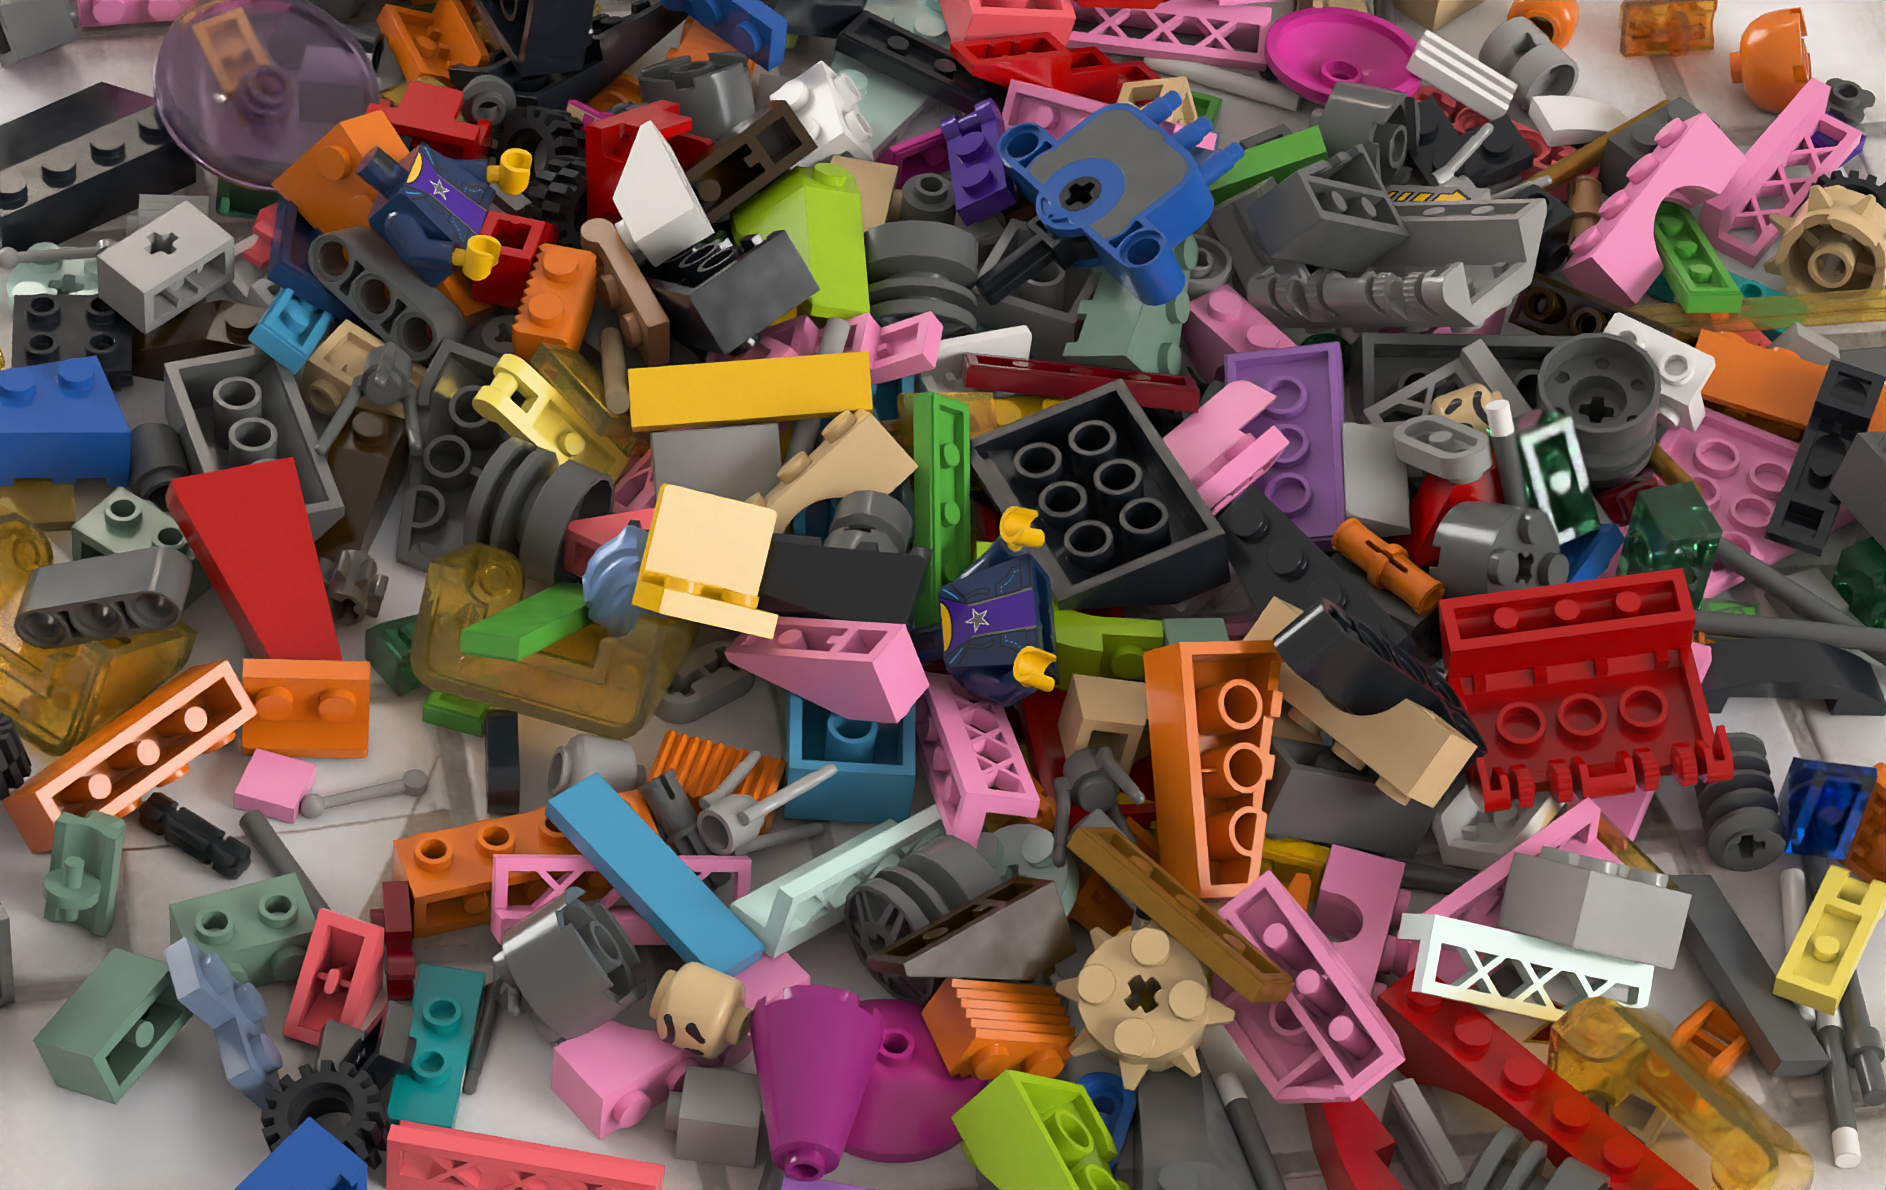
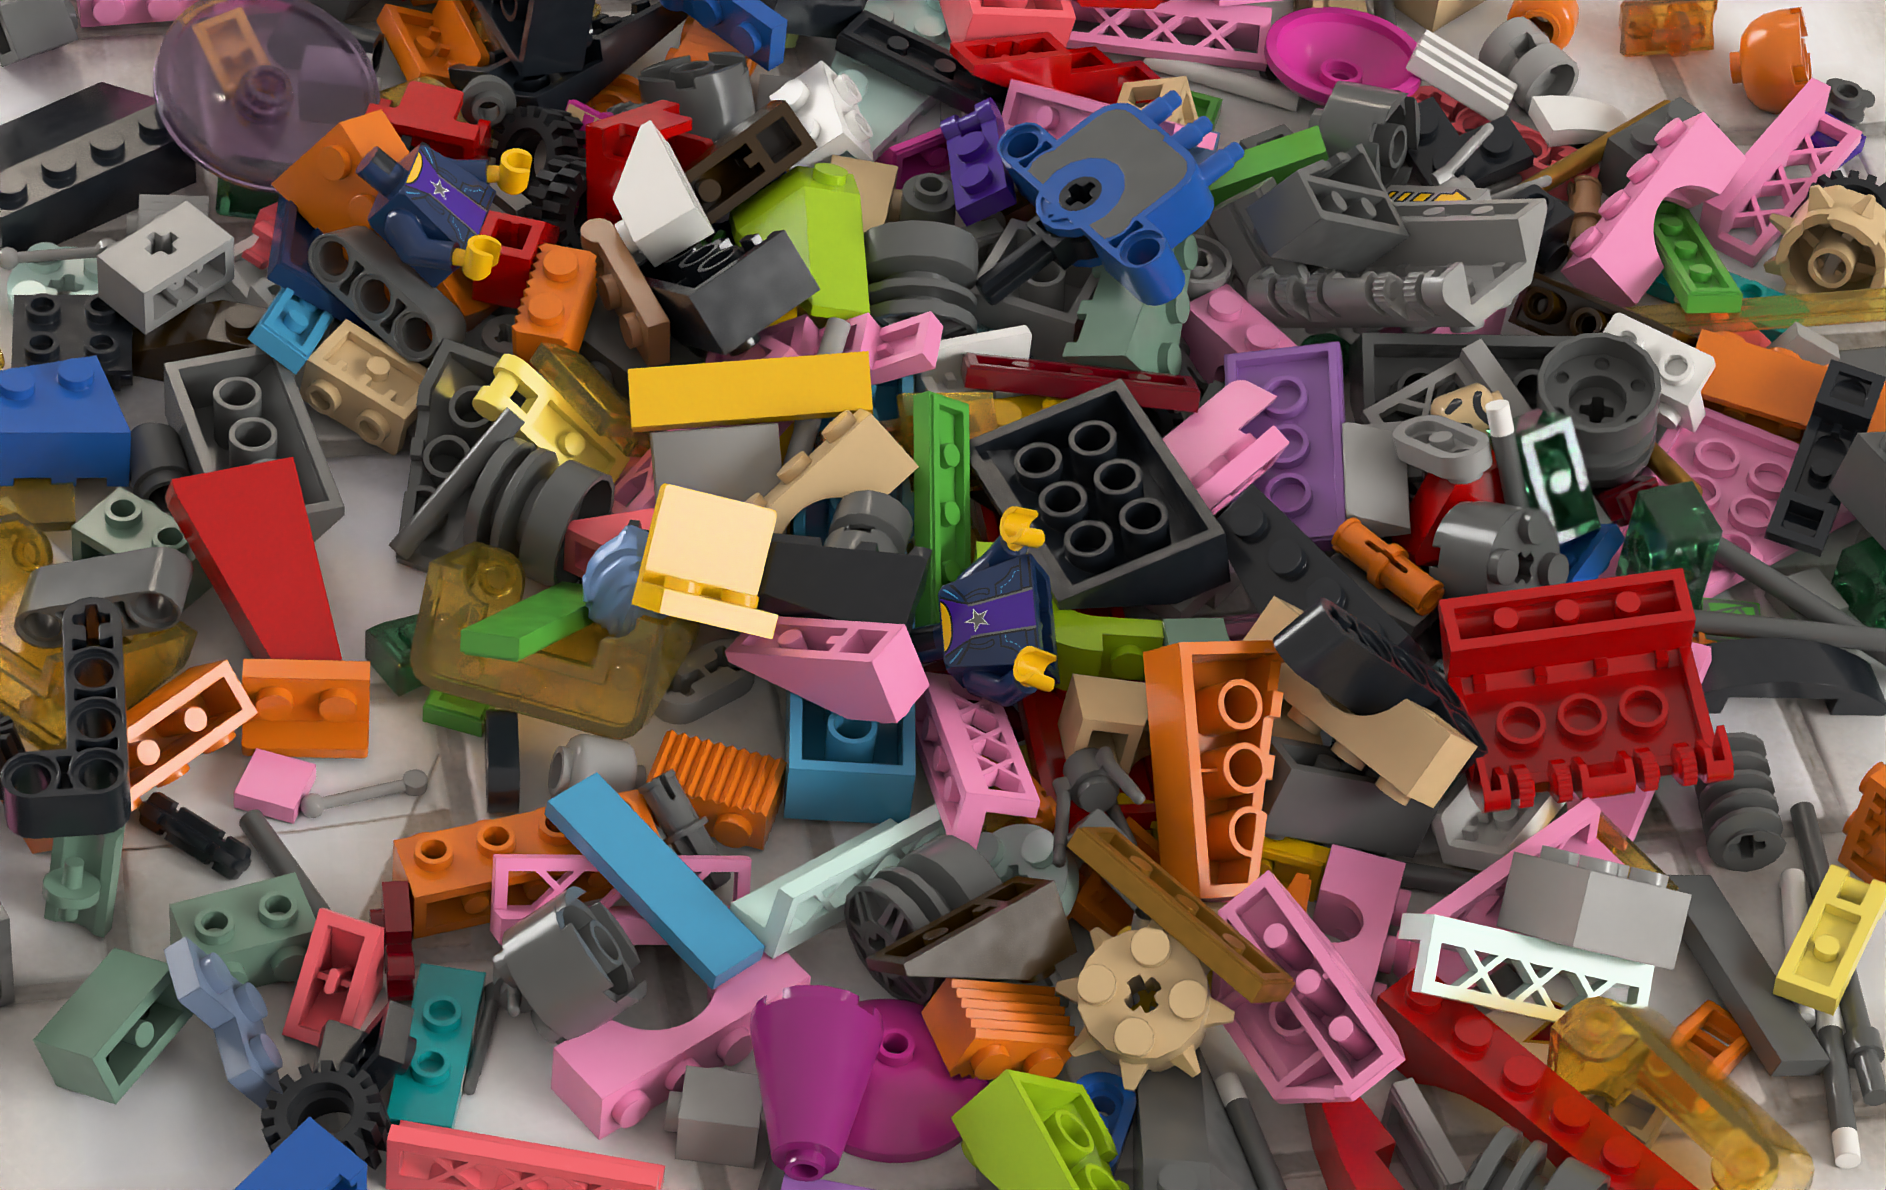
dark brown slope [314,406,408,561] -> none
dark grey plant [315,342,421,455] -> none
dark grey gear [319,550,389,626] -> none
dark tan bar [599,327,630,414] -> none
tan head [649,962,753,1060] -> none
light grey plant [697,750,837,856] -> none
clear blue slope [1778,757,1878,860] -> none
none -> black beam [0,597,131,839]
none -> dark grey bar [389,407,525,560]

